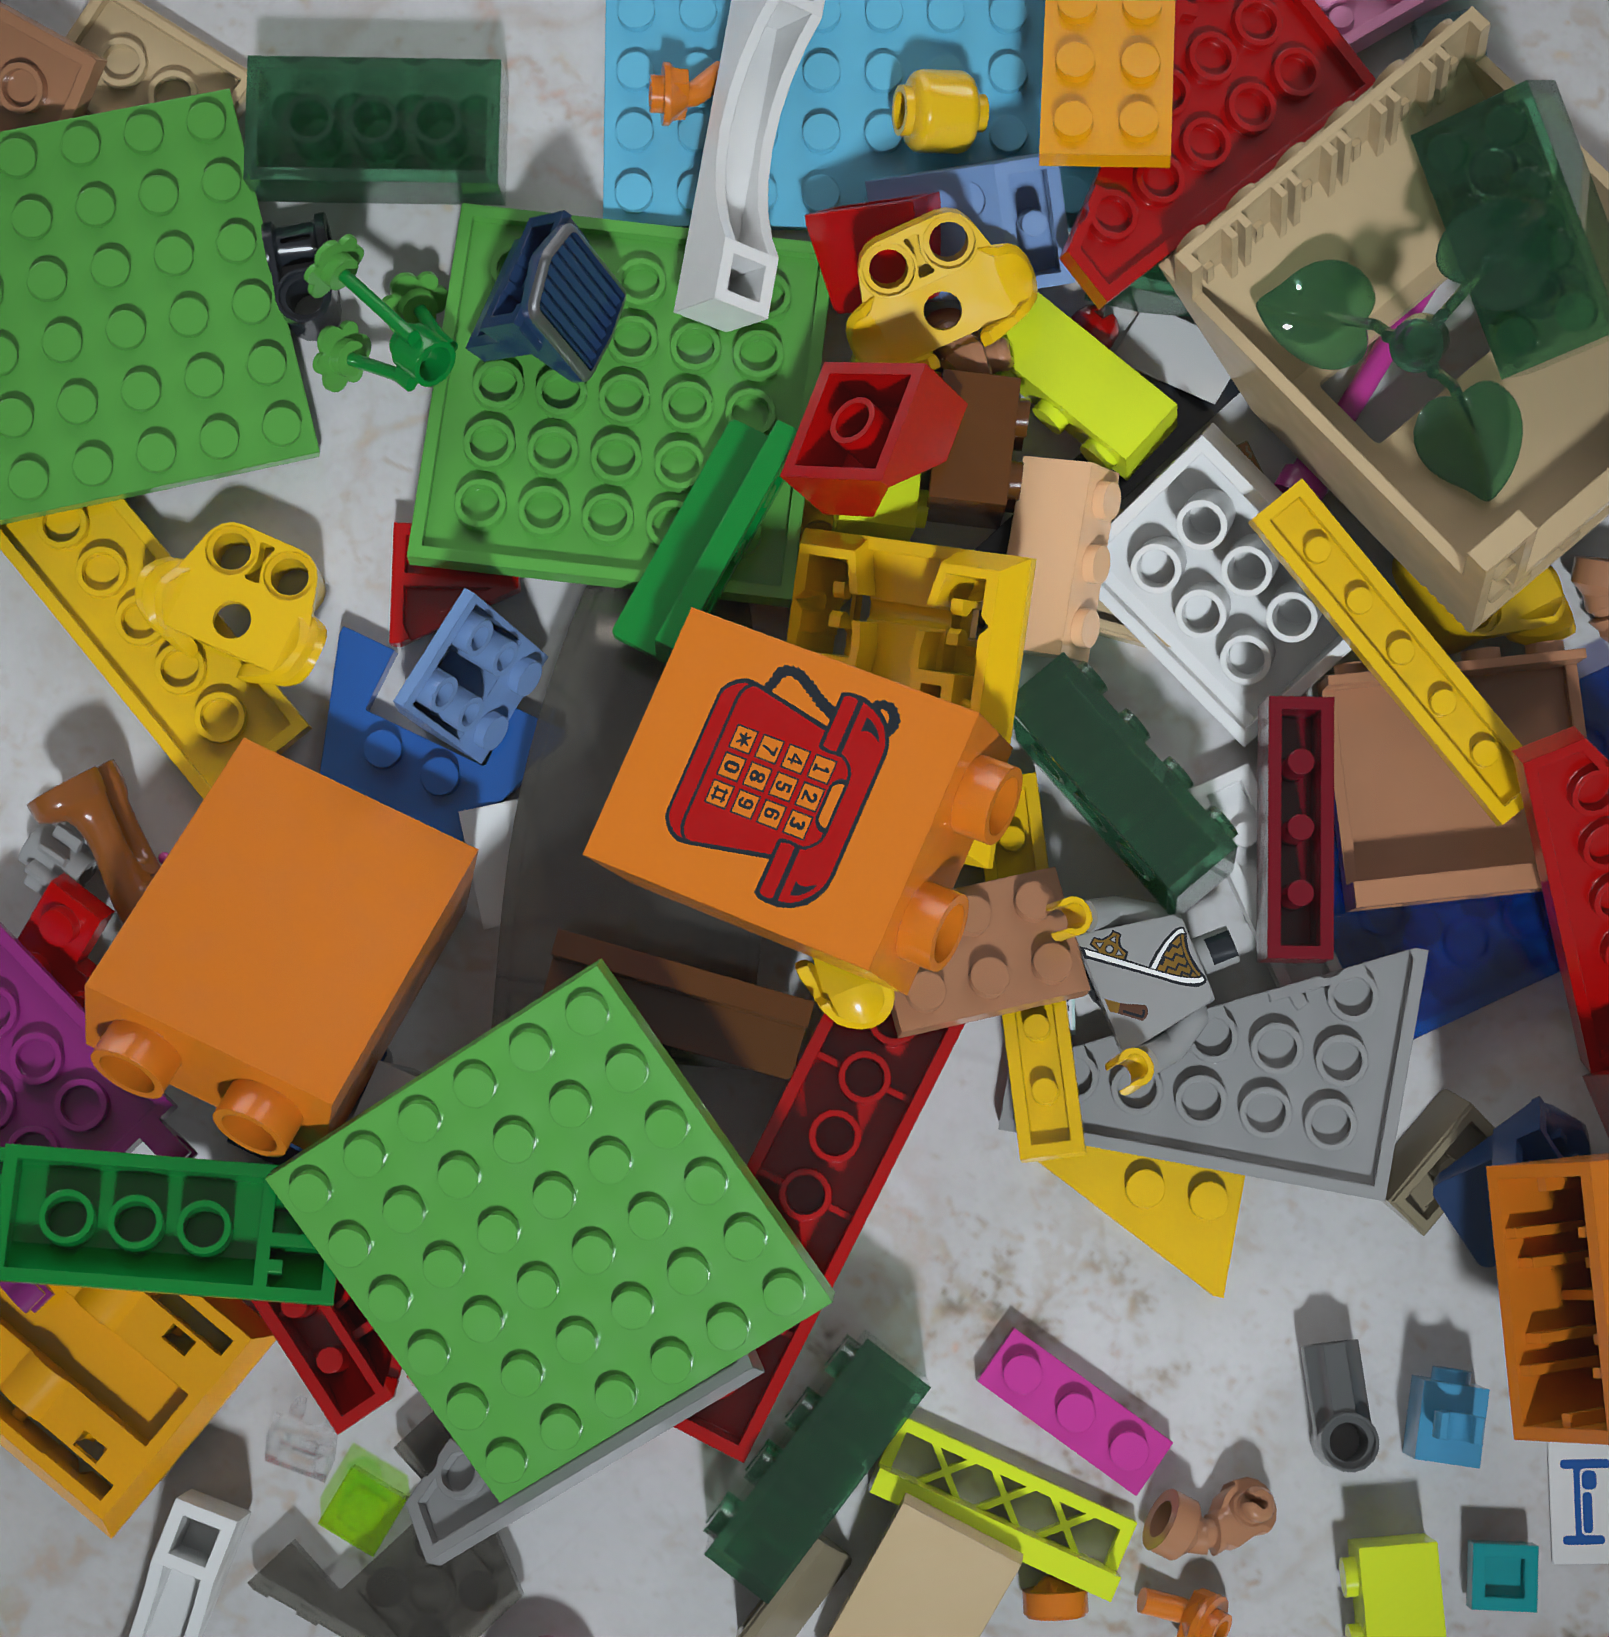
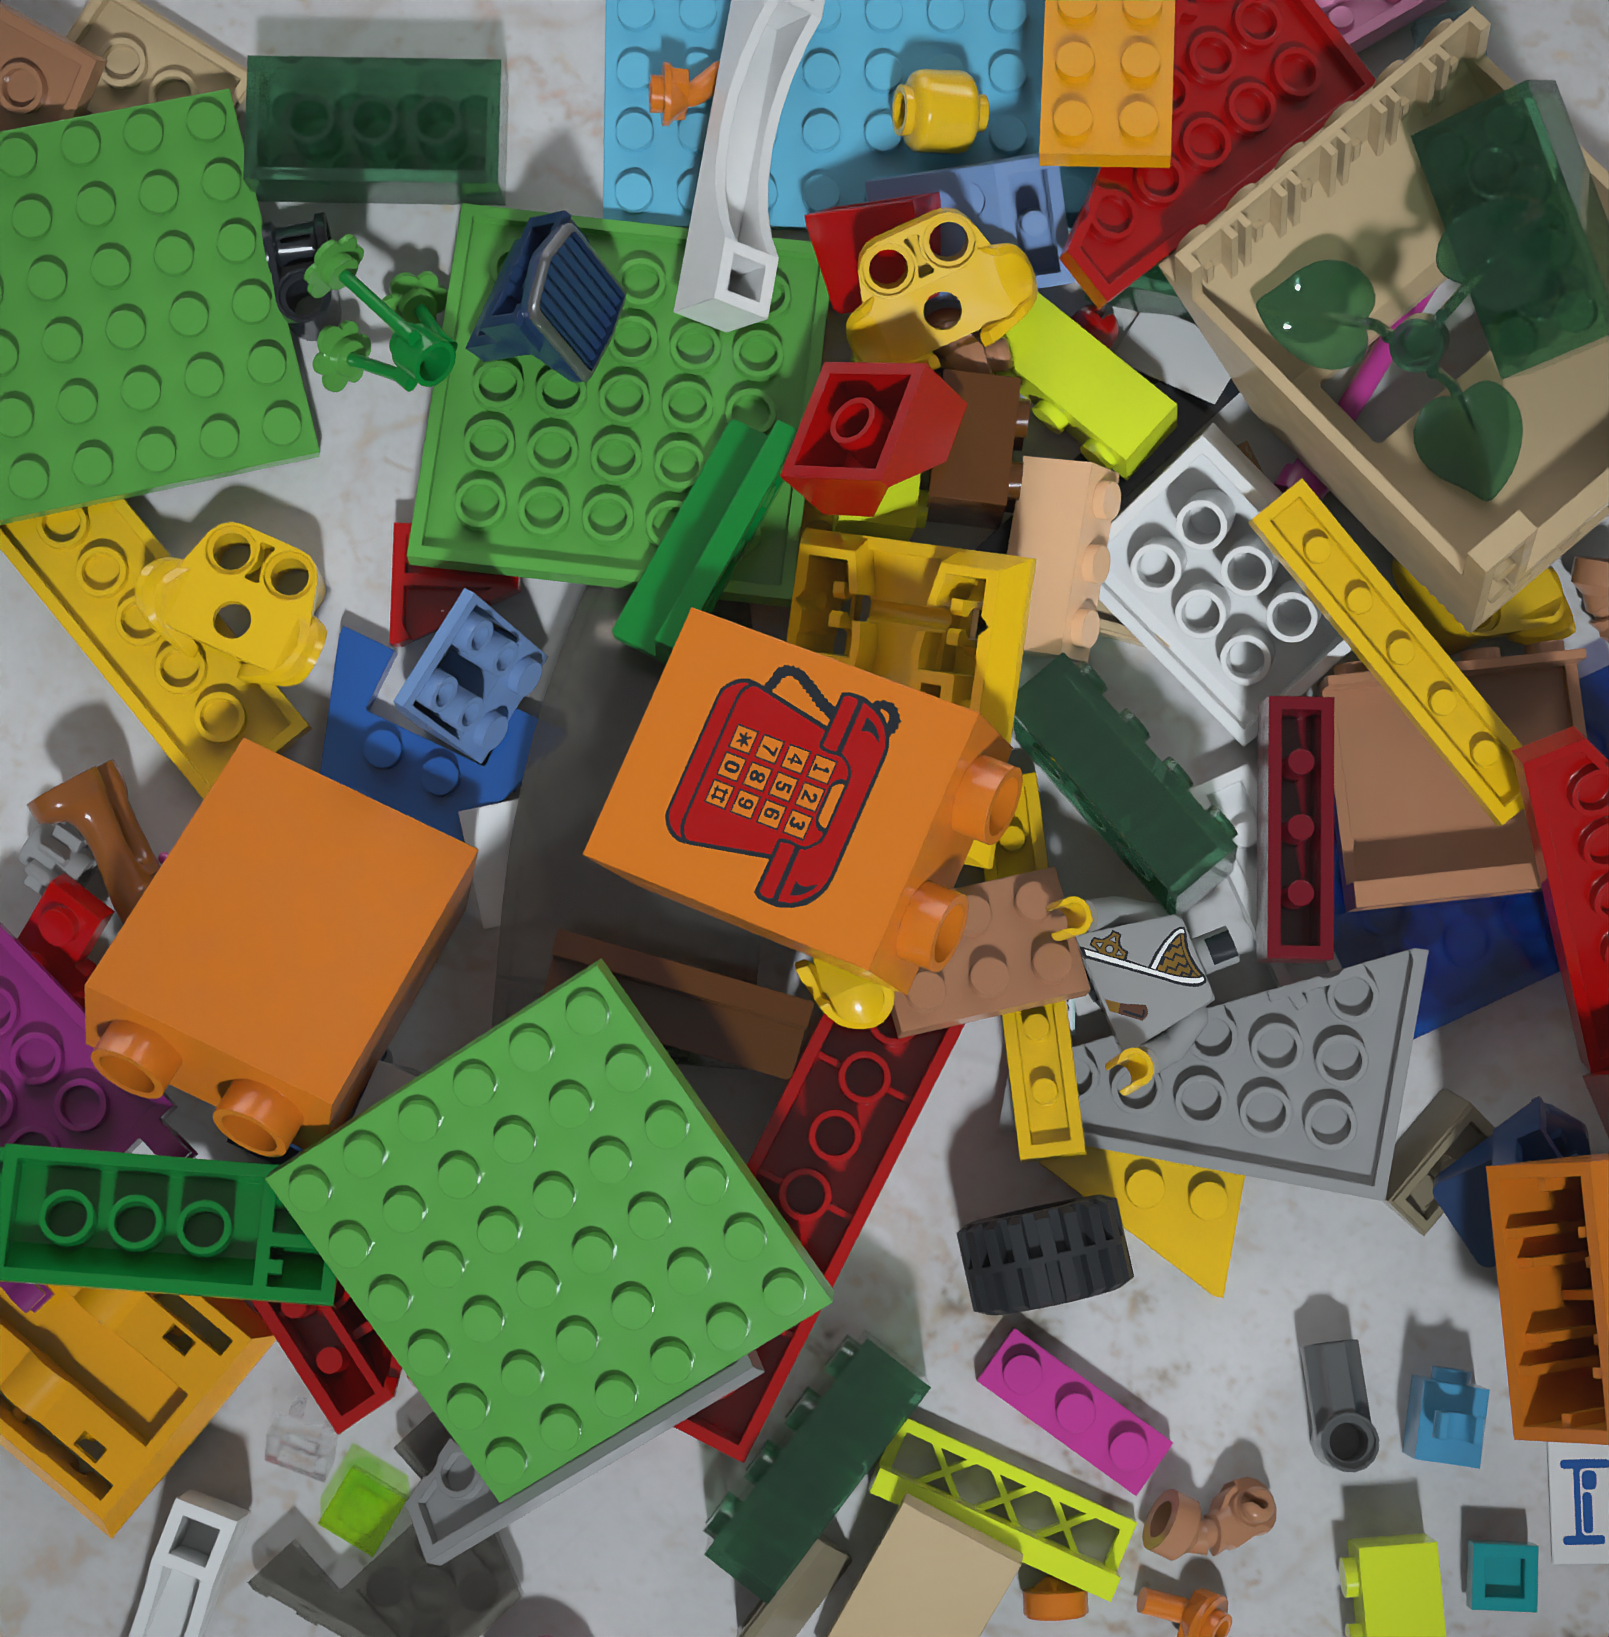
none -> black tyre [956,1195,1134,1315]

